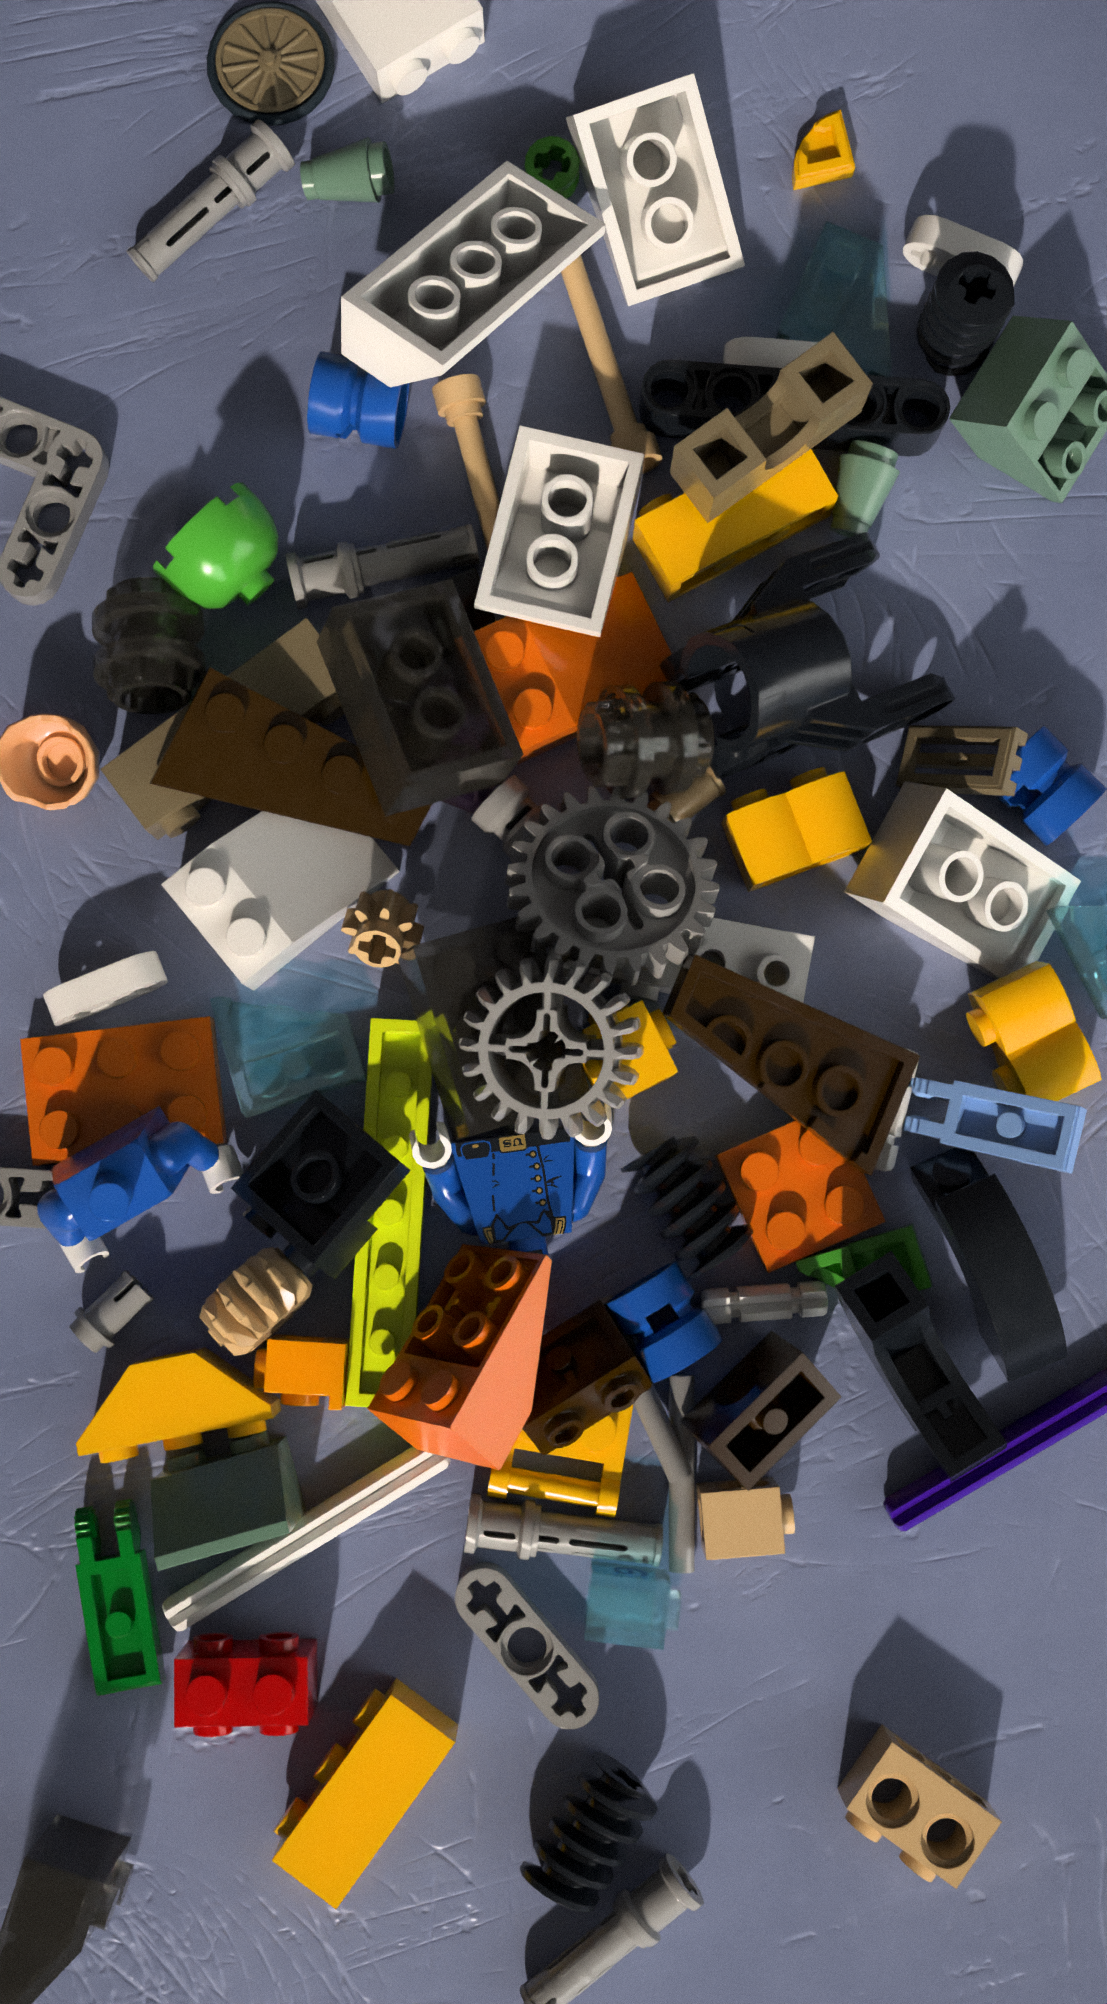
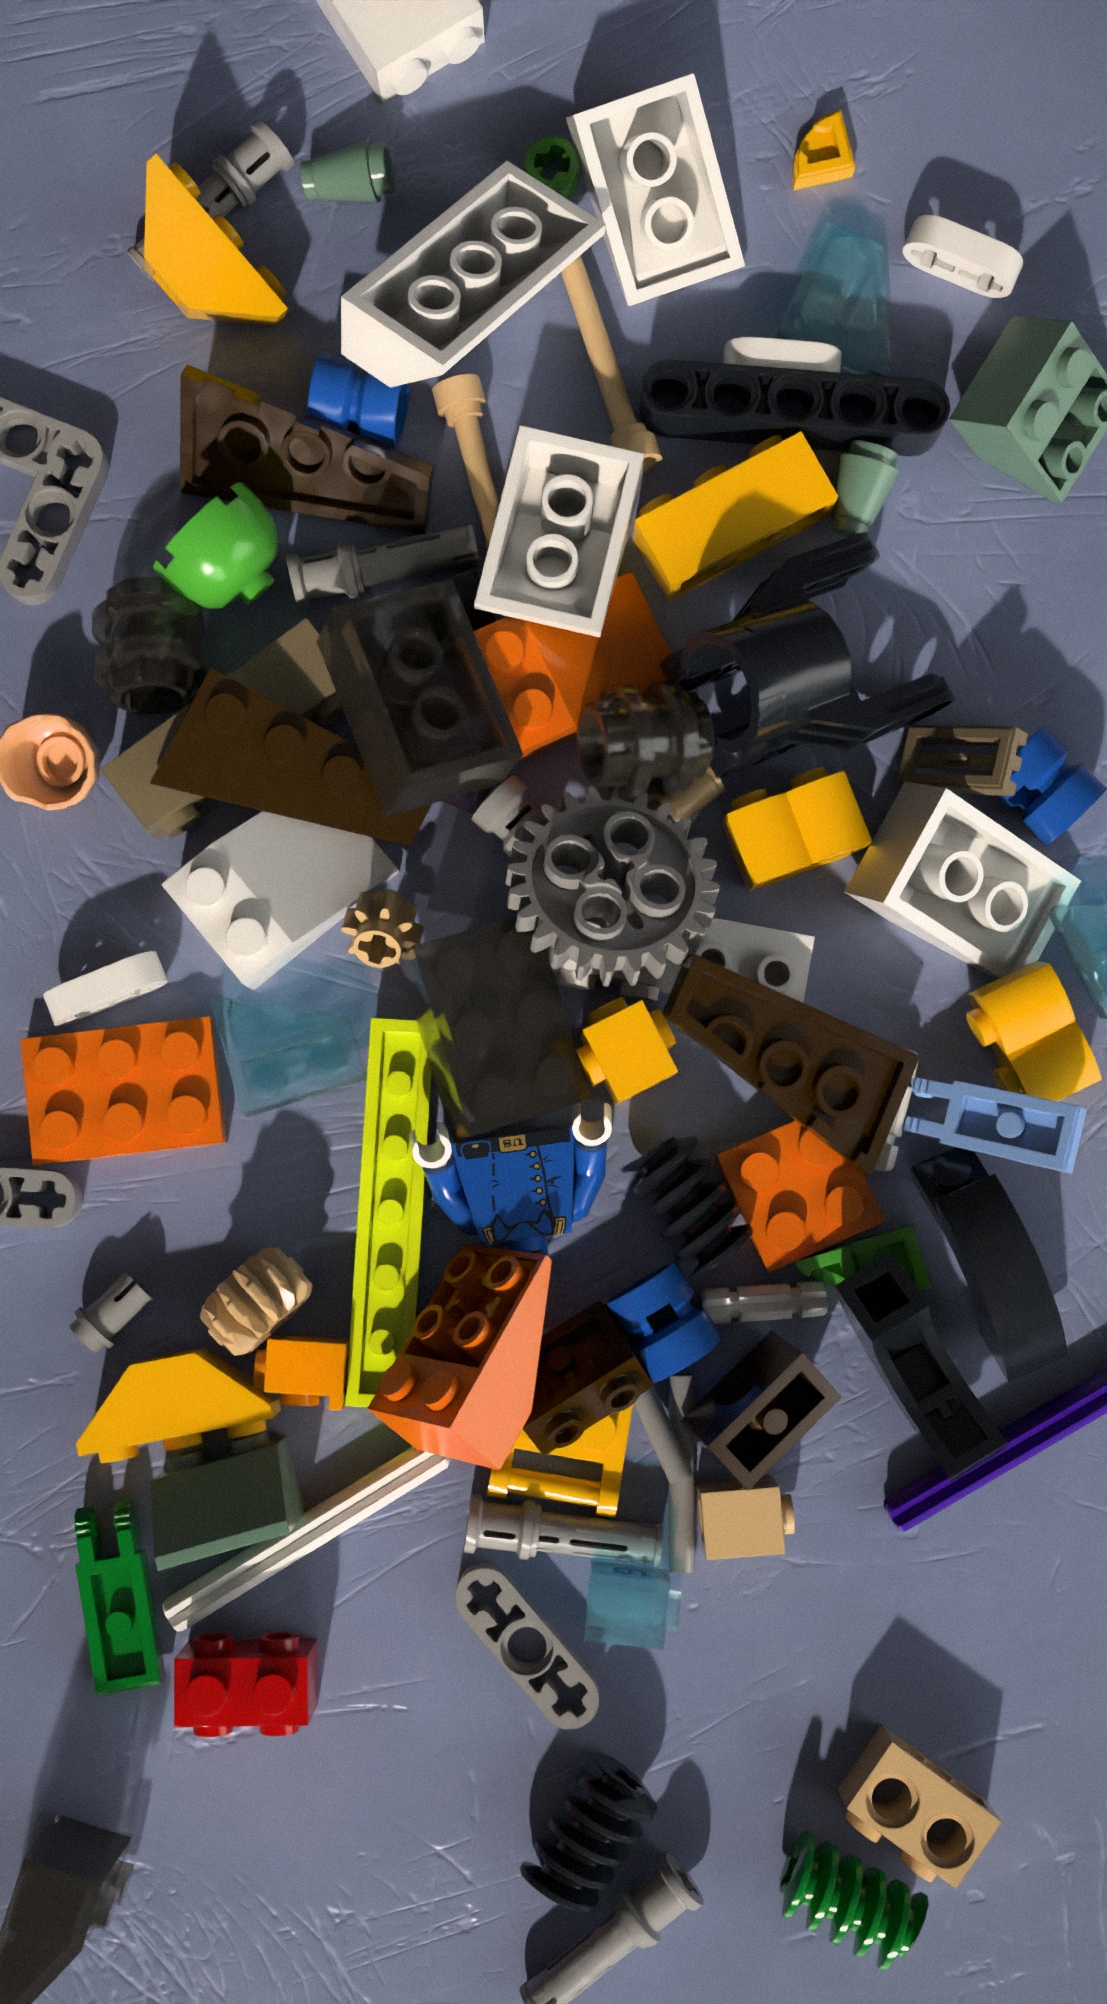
blue torso [37,1106,244,1273] -> none
dark tan wheel [207,1,335,126] -> none
black plate [231,1090,411,1279] -> none
yellow brick [272,1678,459,1909] -> none
light grey gear [459,955,644,1139] -> none
dark tan arch [670,332,873,523] -> none
black piece [916,251,1015,376] -> none
none -> yellow slope [144,154,288,326]
none -> dark brown wing [180,364,434,534]
none -> green piece [780,1830,929,1971]

